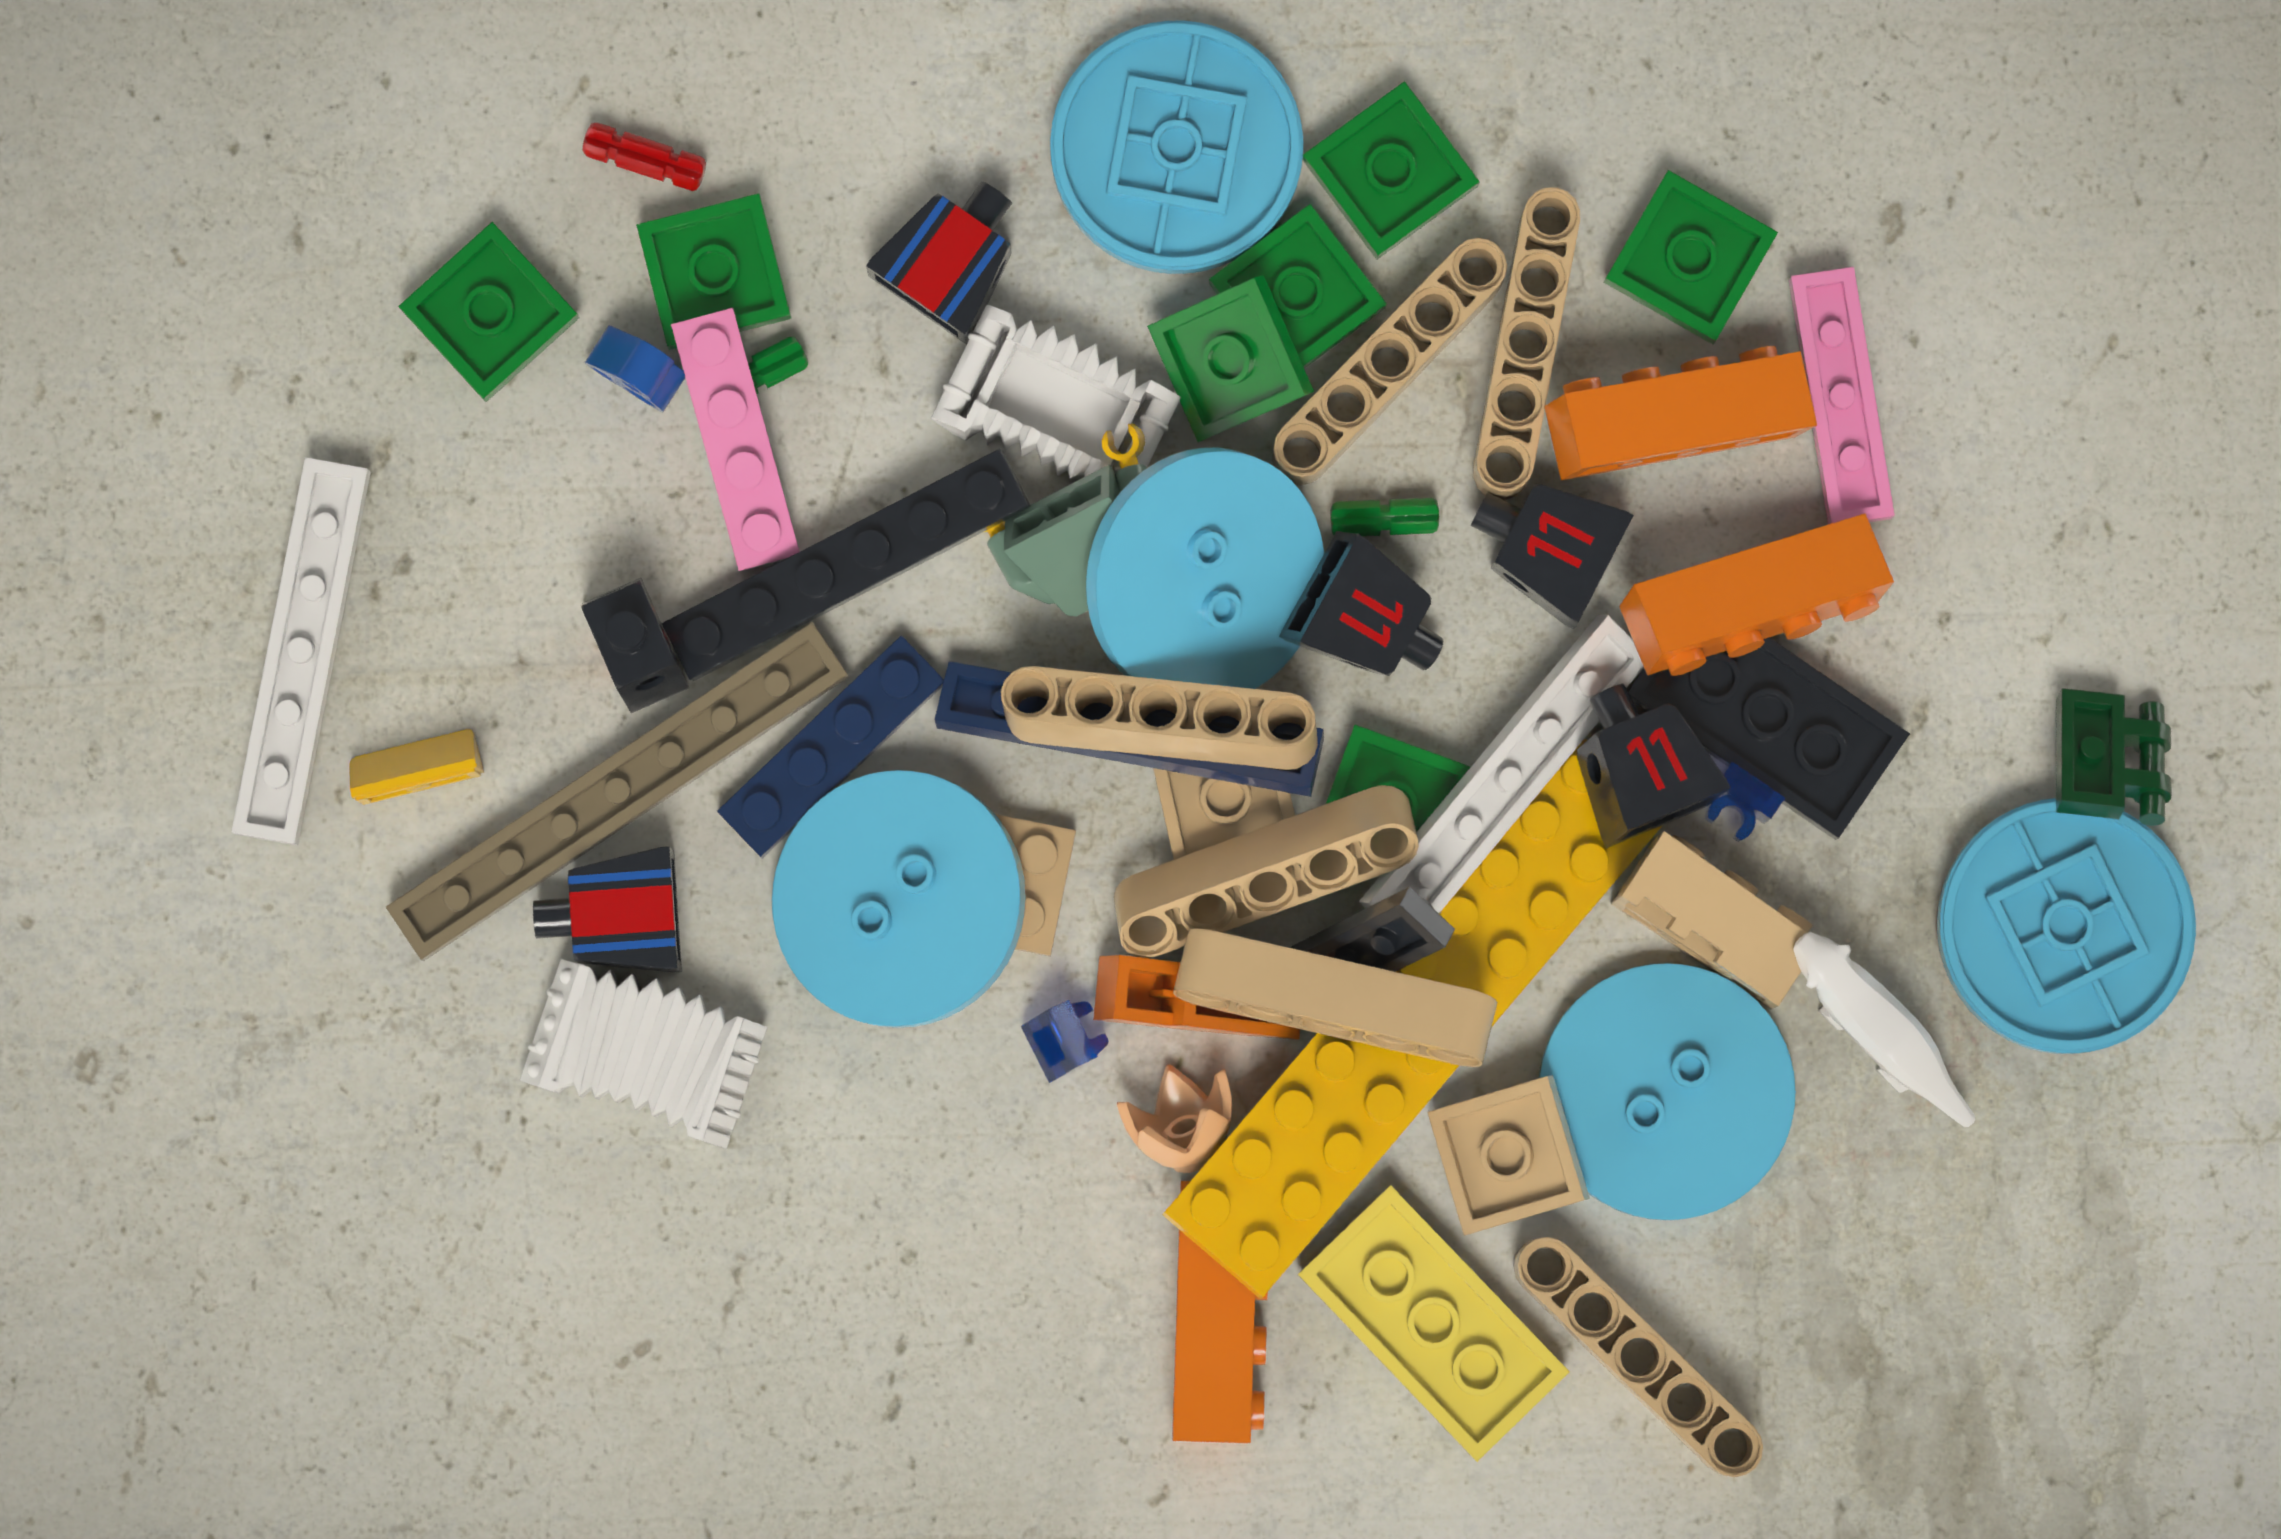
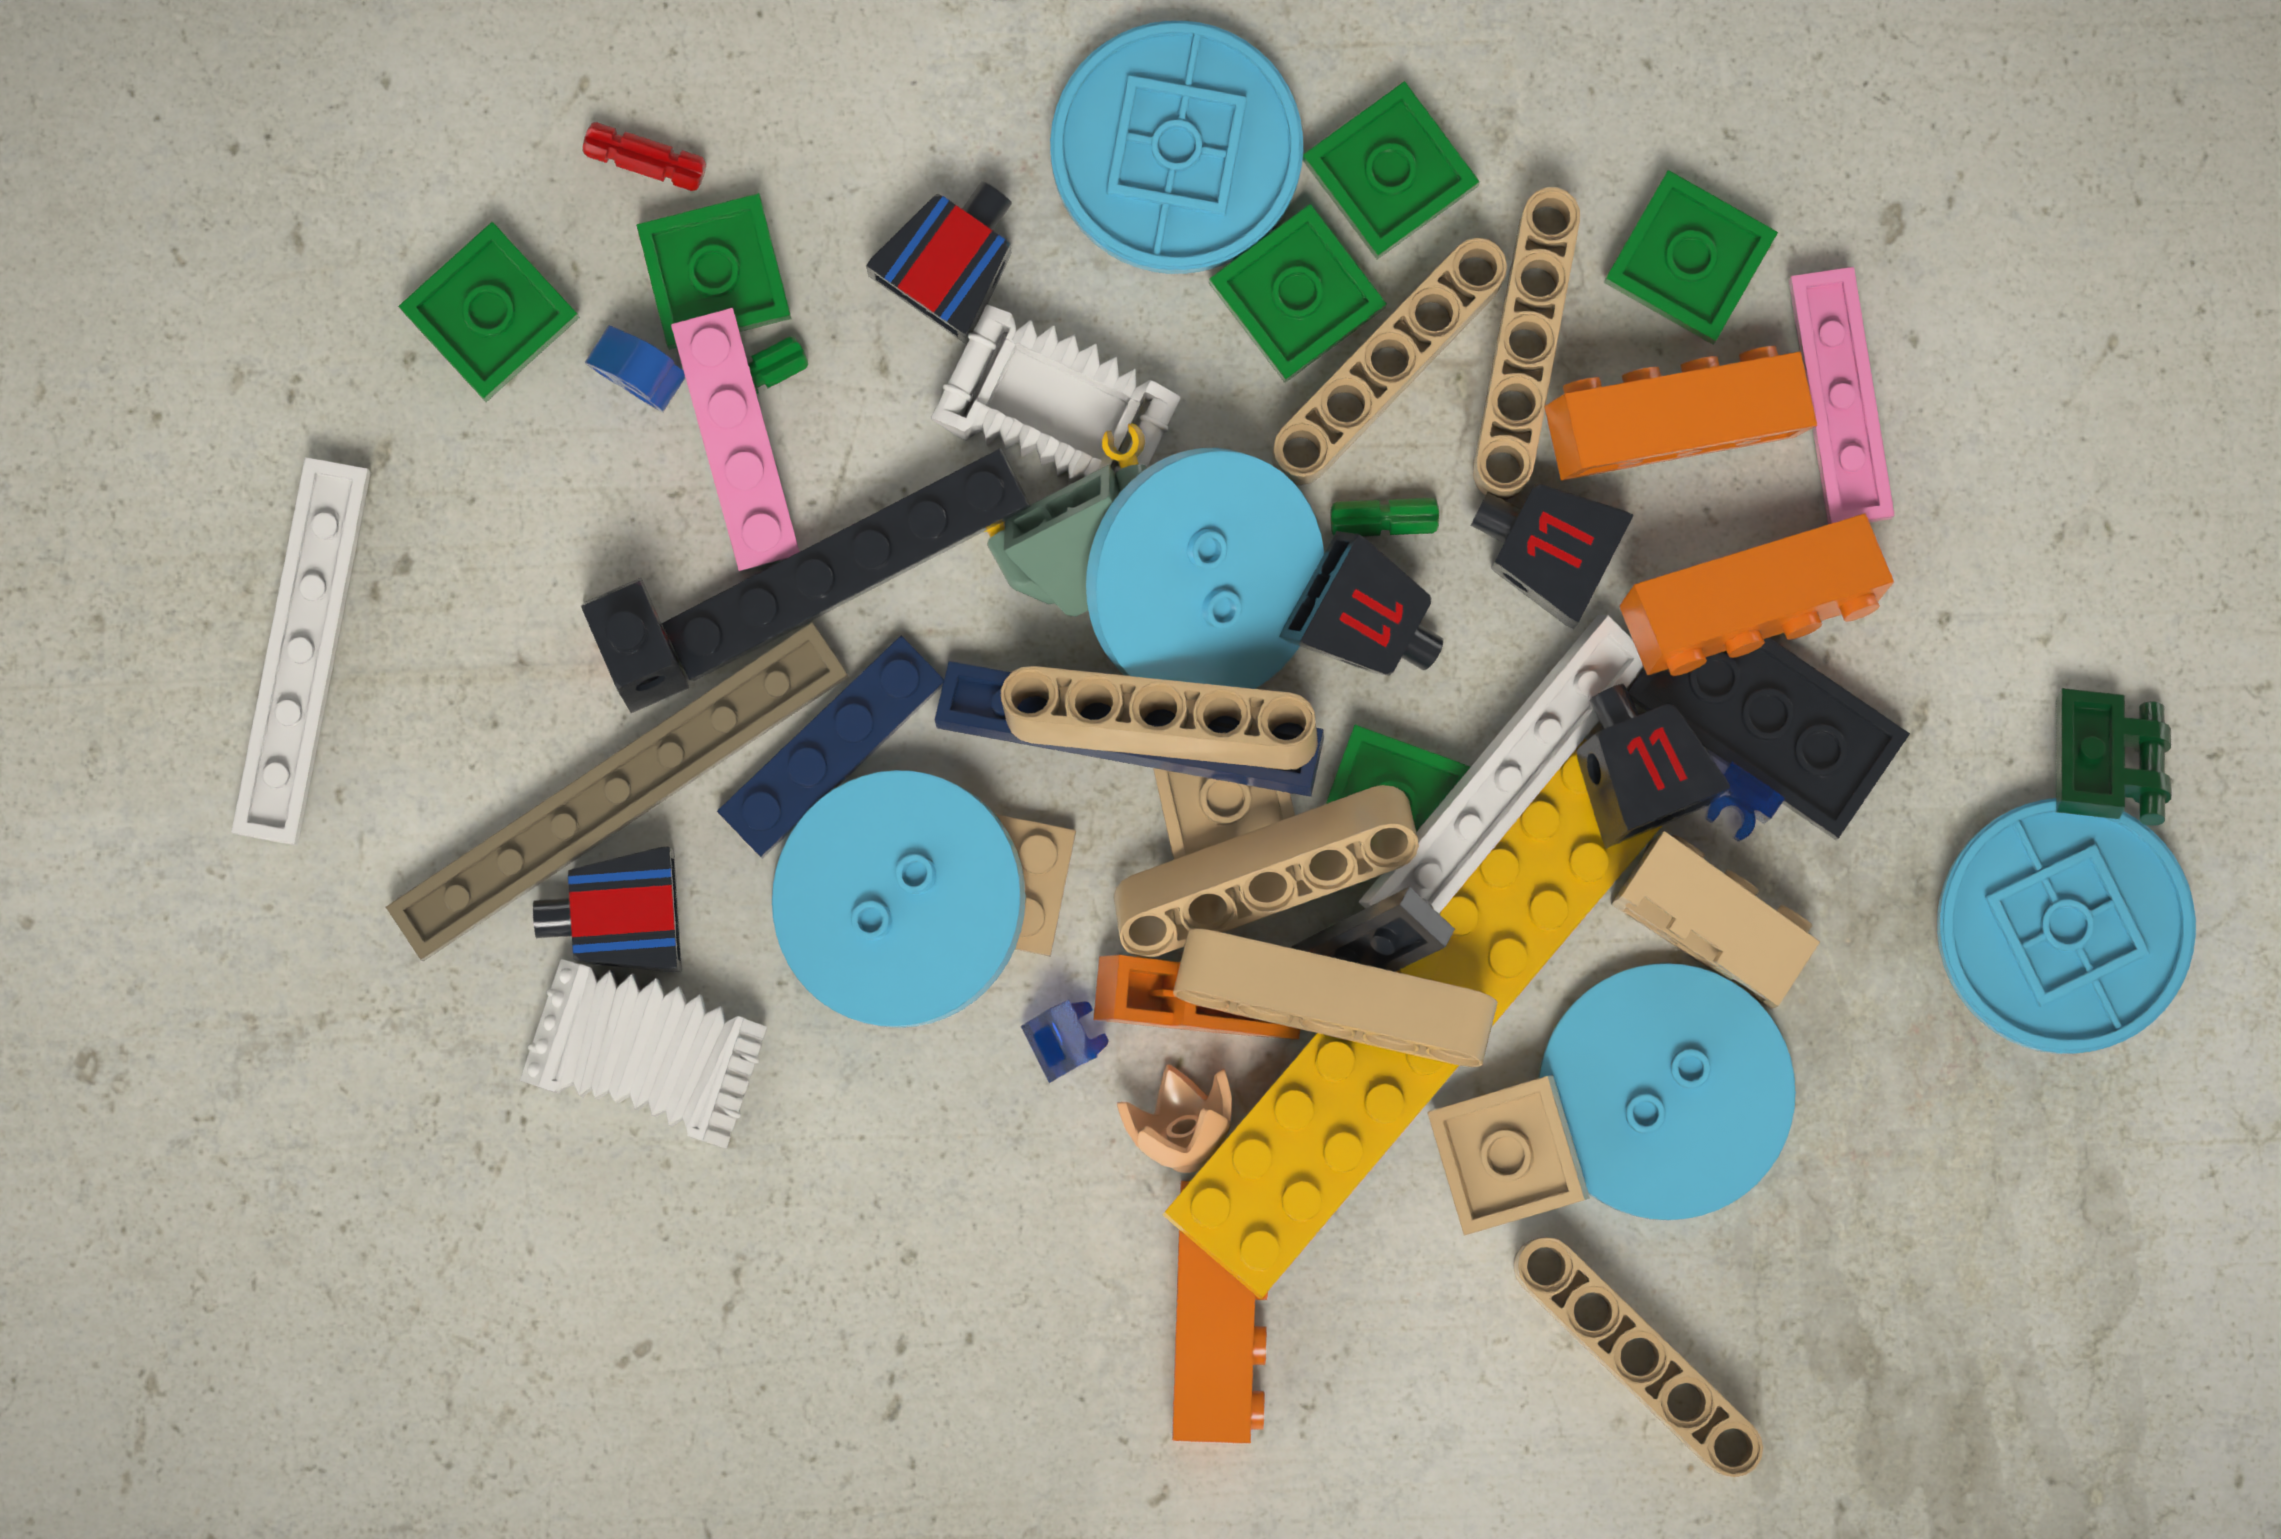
yellow slope [349,729,484,805] -> none
green plate [1147,275,1314,442] -> none
light yellow plate [1297,1185,1570,1462] -> none
white animal [1793,932,1975,1127] -> none

